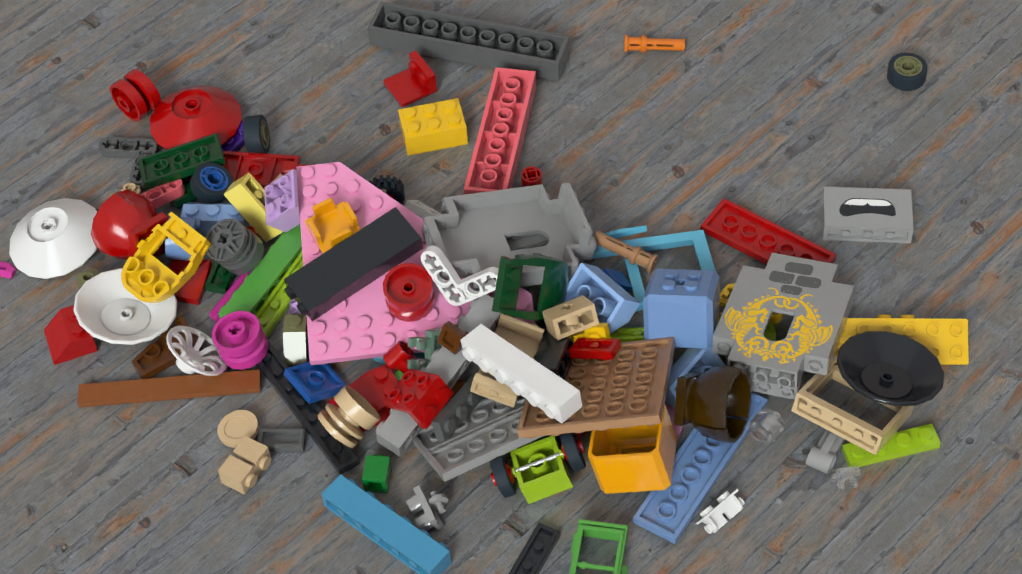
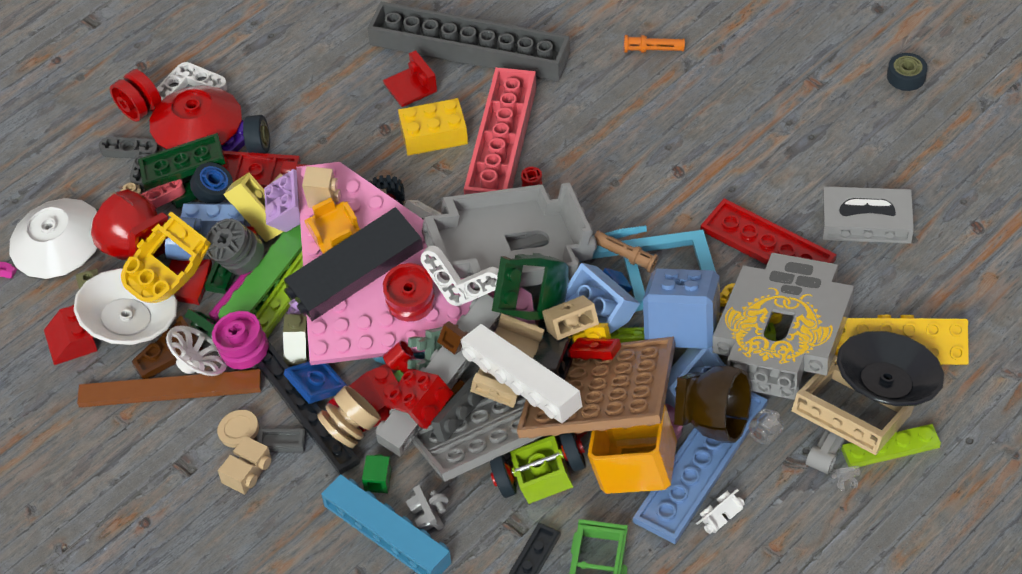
none -> white beam [157,62,227,101]
none -> dark green plate [184,309,217,338]
none -> tan piece [302,166,341,208]

